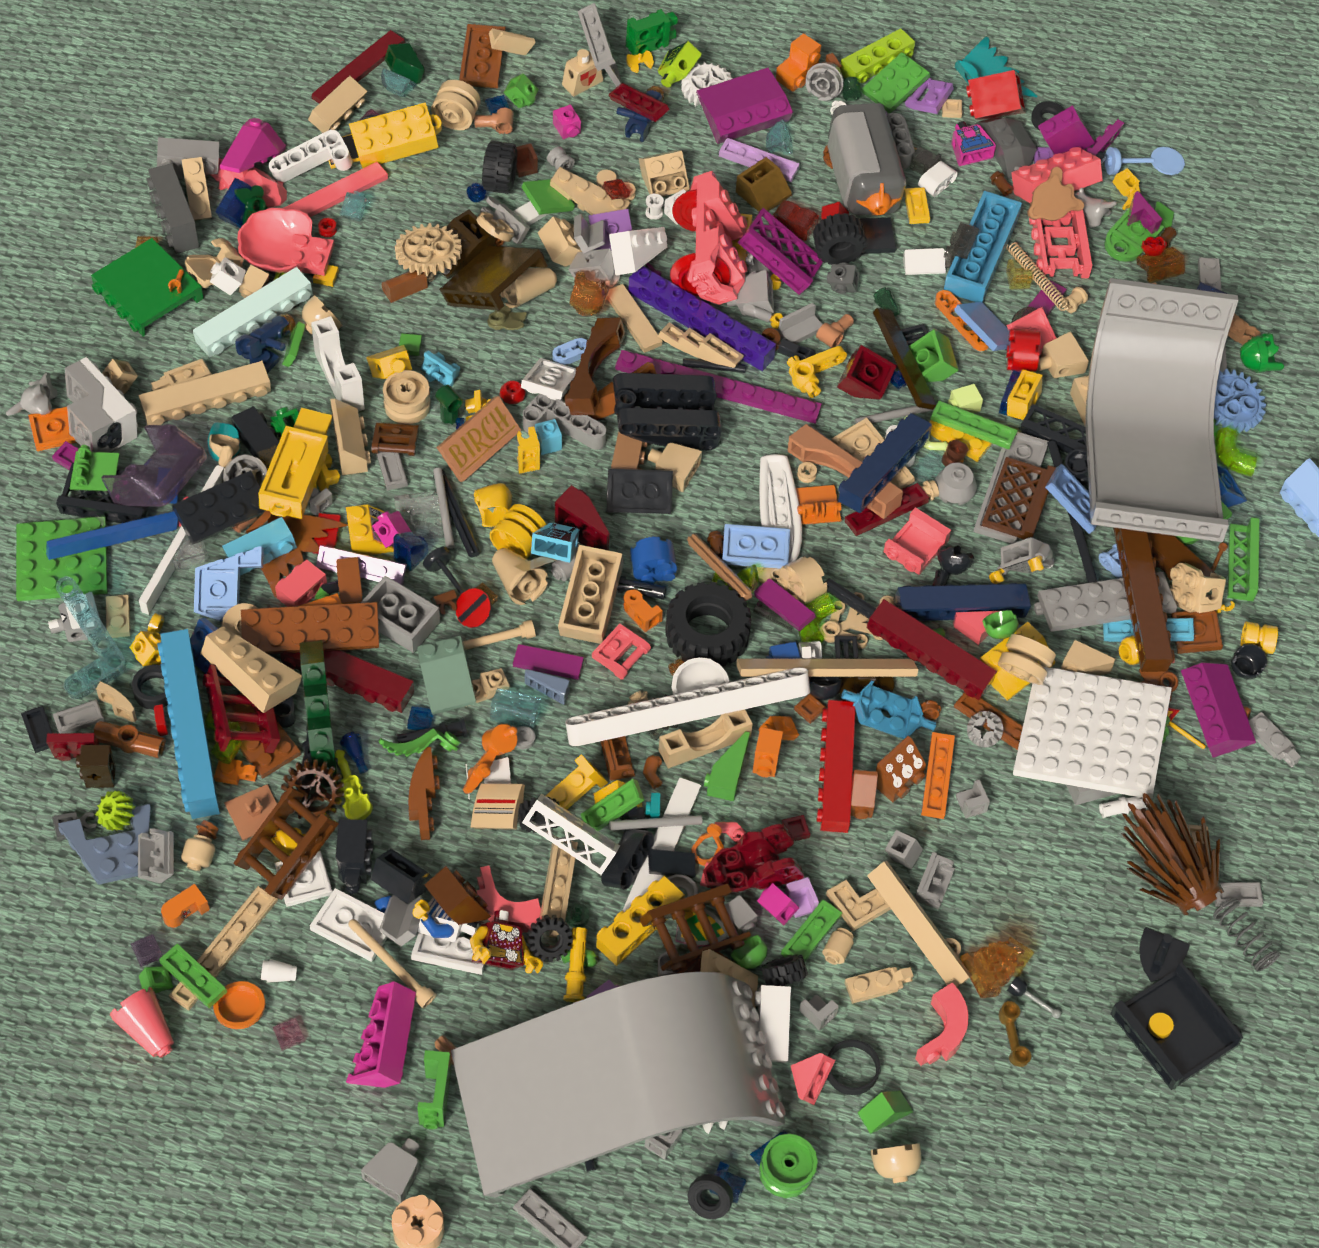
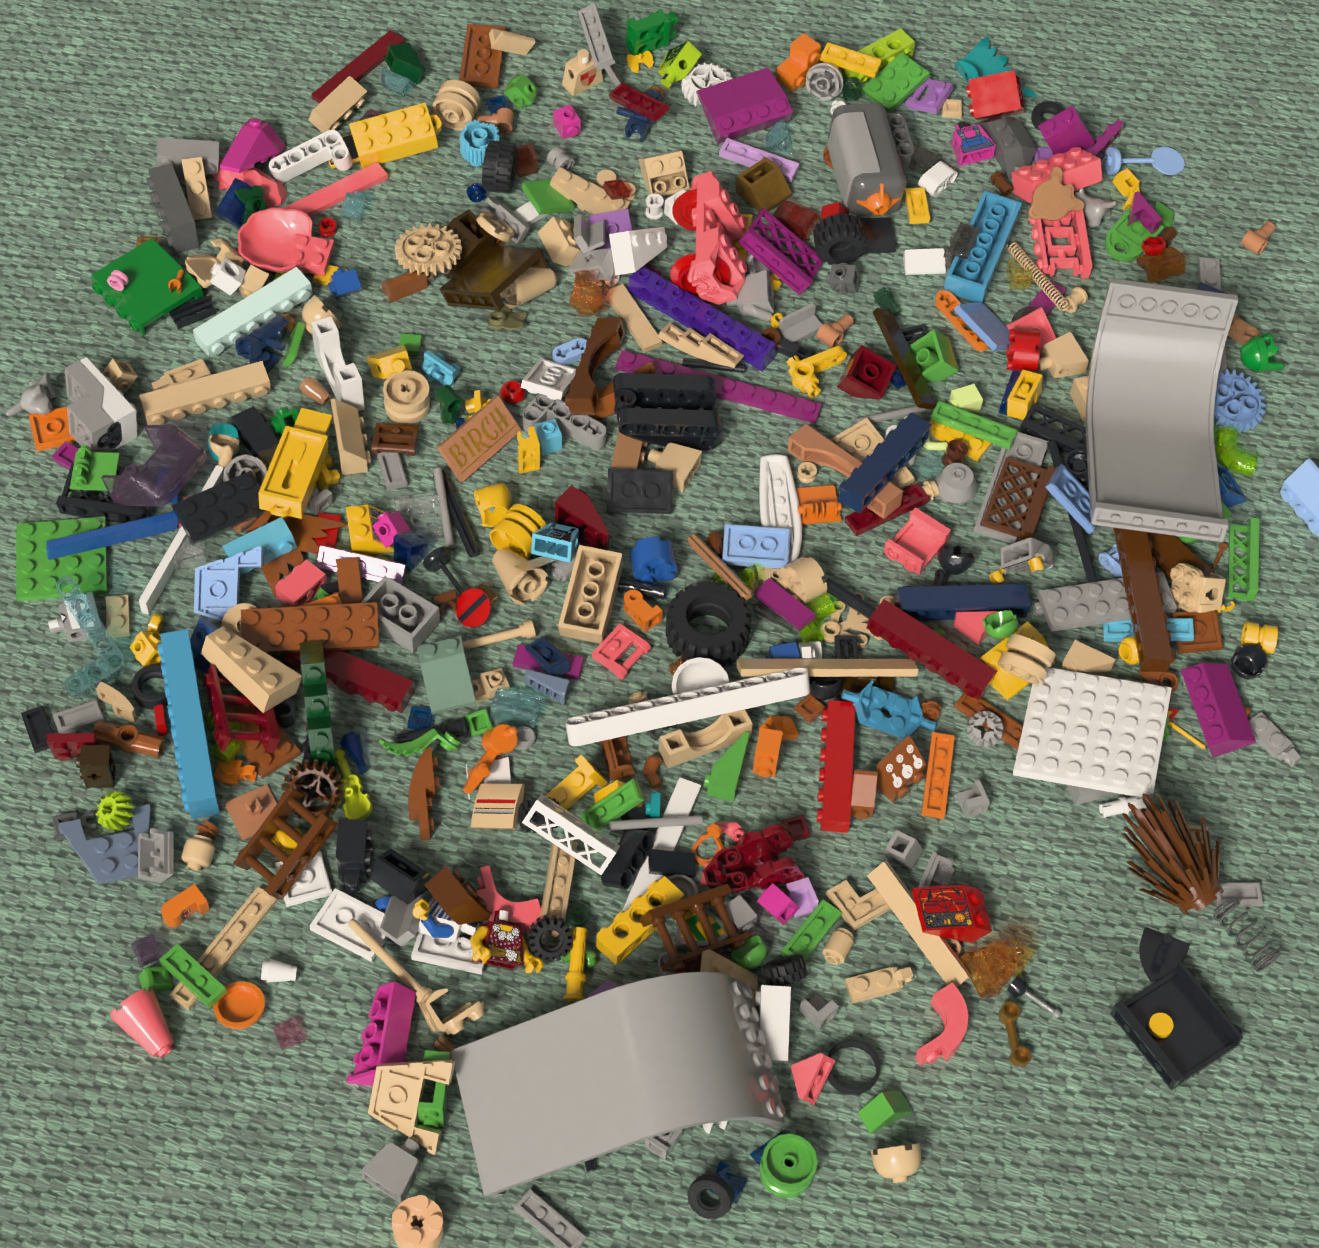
none -> bright pink bush [107,270,129,291]
none -> black tile [169,295,216,329]
none -> medium nougat cone [299,376,331,406]
none -> blue brick [328,269,362,299]
none -> tan wing [368,1059,455,1155]
none -> tan piece [419,988,485,1035]
none -> medium azure brick [460,119,500,167]
none -> bright green slope [463,708,493,737]
none -> dark blue slope [525,636,570,677]
none -> yellow plate [820,42,882,78]
none -> red slope [912,885,992,943]
none -> nougat pin [1241,221,1275,255]

